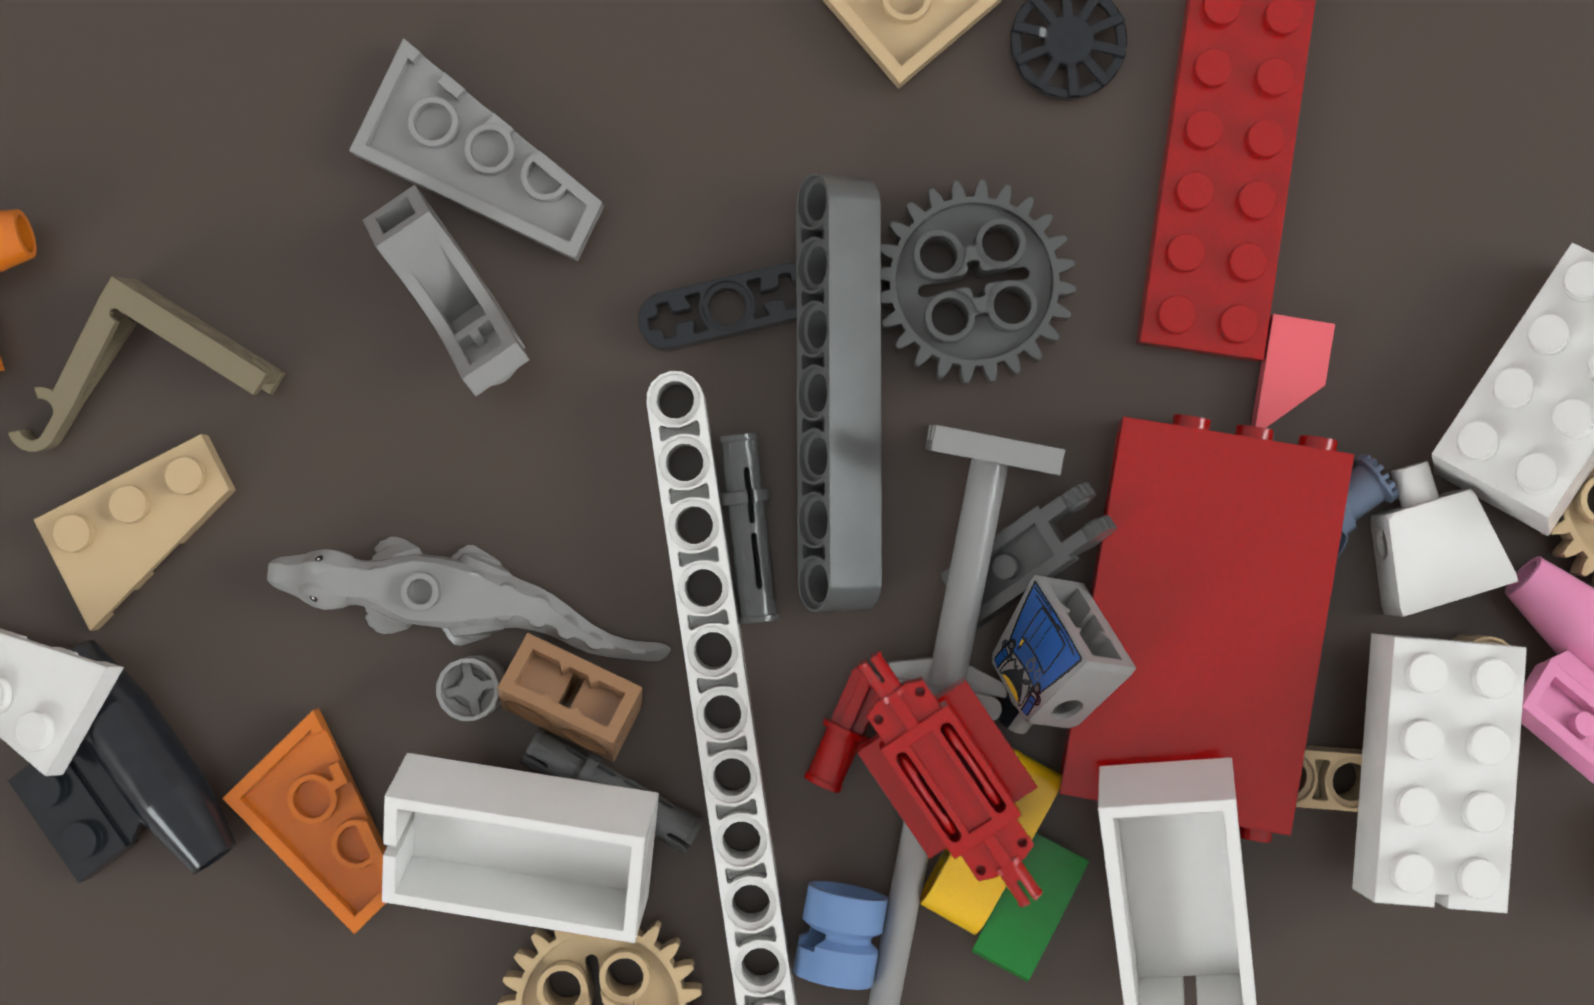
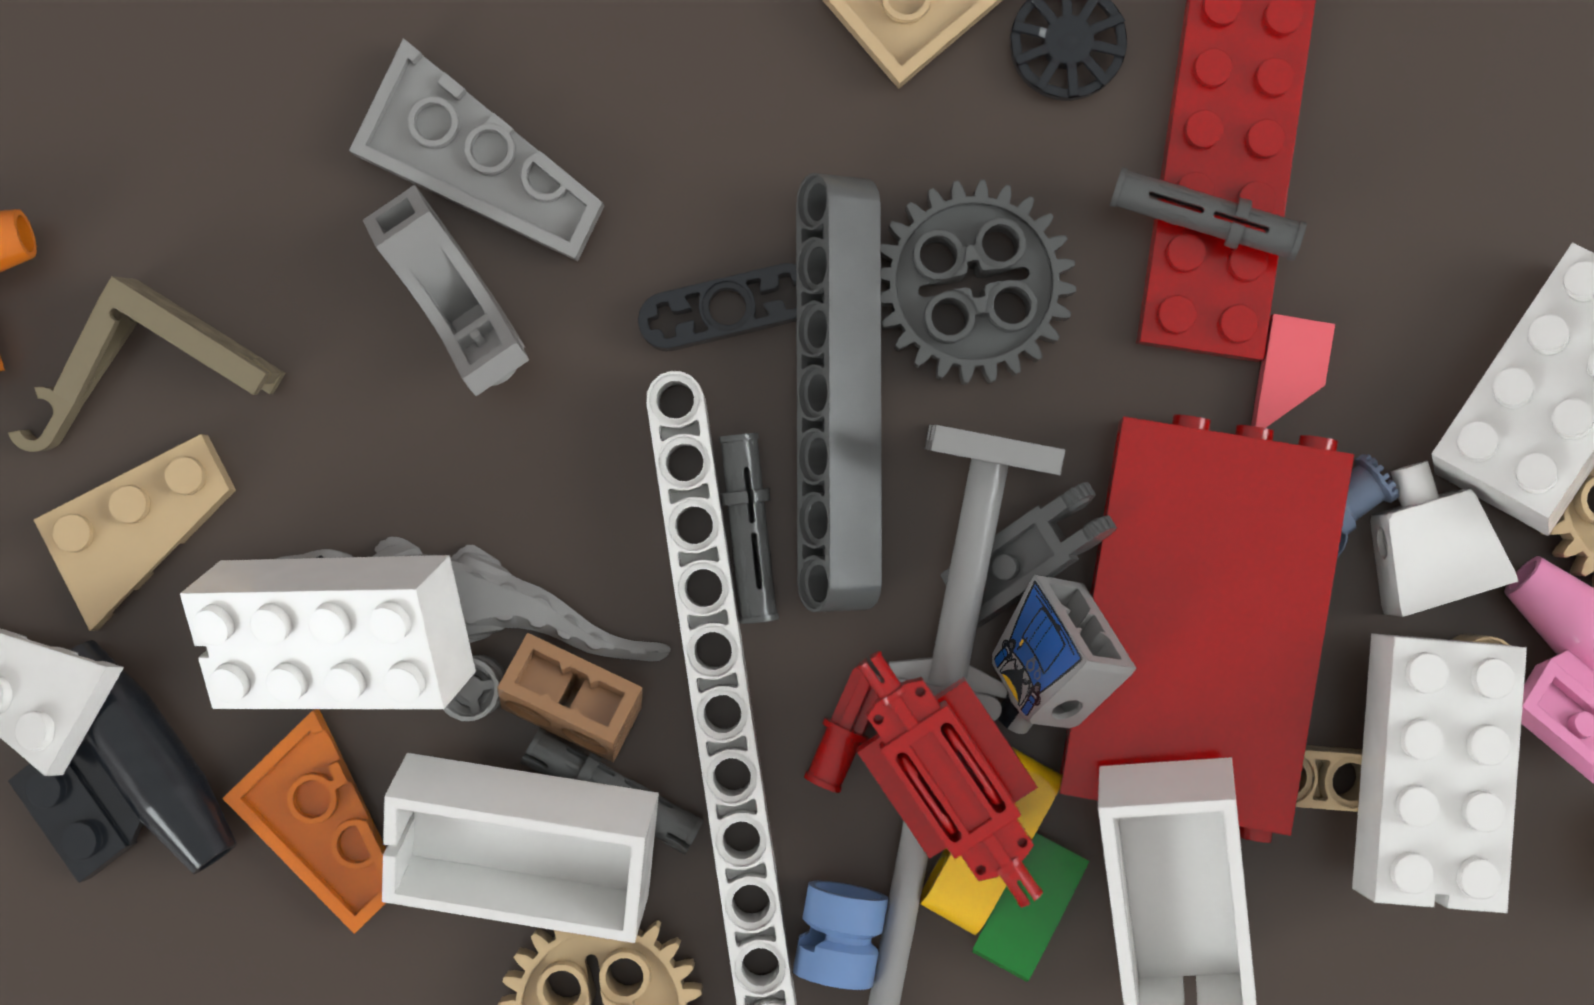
none -> white piece [180,555,476,709]
none -> dark grey pin [1110,167,1307,261]

